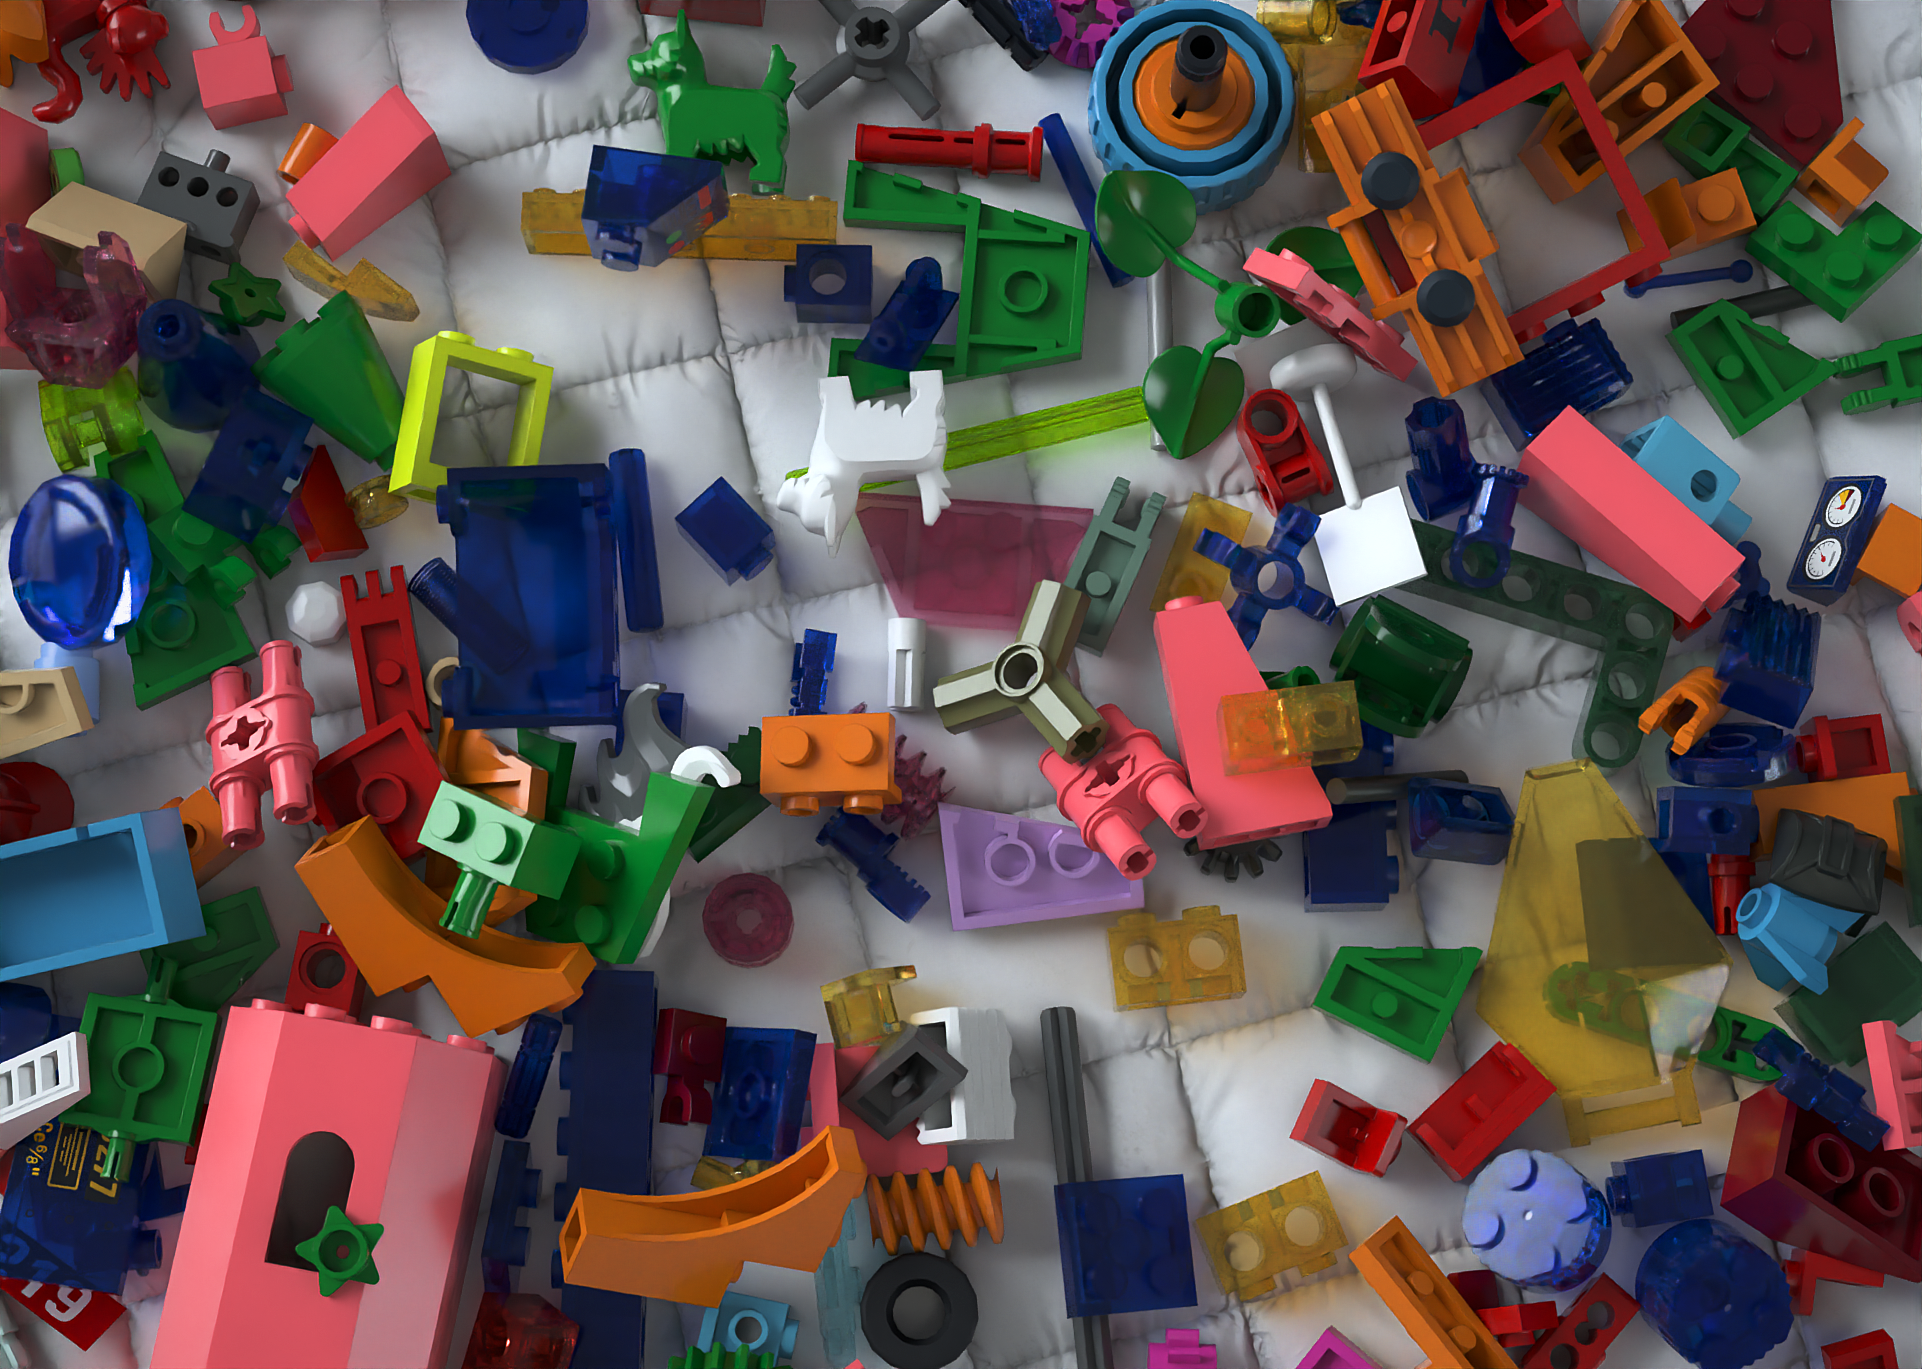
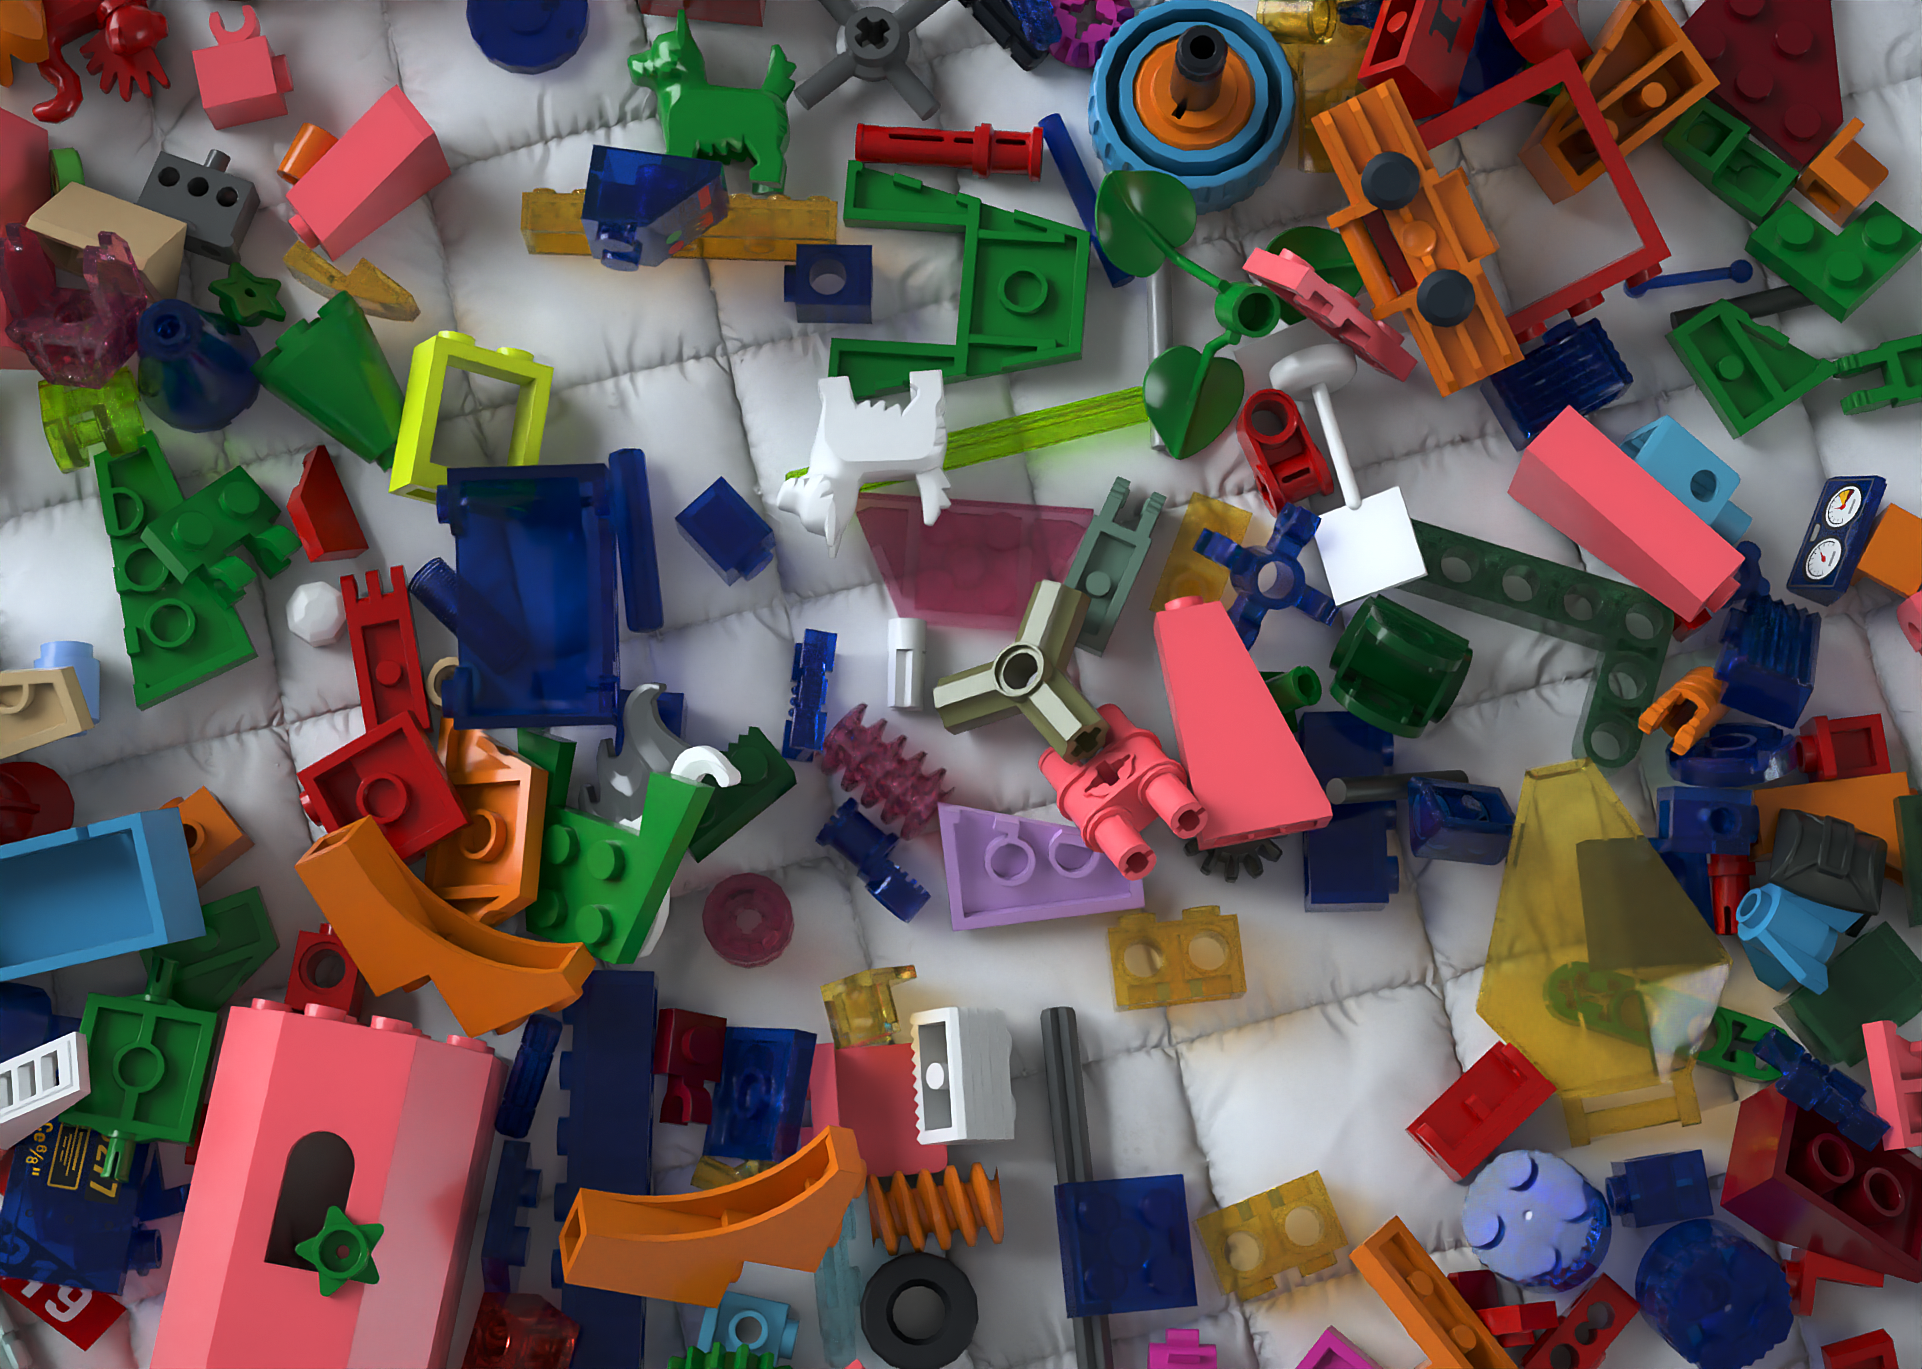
clear blue piece [8,474,153,651] -> none
clear blue brick [181,384,314,545] -> none
coral pin [205,640,320,851] -> none
clear yellow bush [344,474,409,530] -> none
green brick [417,780,584,939] -> none
orange bracket [760,712,902,817] -> none
dark grey slope [839,1020,969,1141] -> none
clear blue hinge [854,257,959,372] -> none
clear yellow brick [1216,680,1363,776] -> none
red bracket [1289,1078,1408,1178] -> none
green wing [1310,946,1483,1065] -> none
clear blue piece [1405,396,1487,524] -> none
clear blue connector [1449,463,1530,592] -> none
orange slope [1616,167,1757,264] -> none

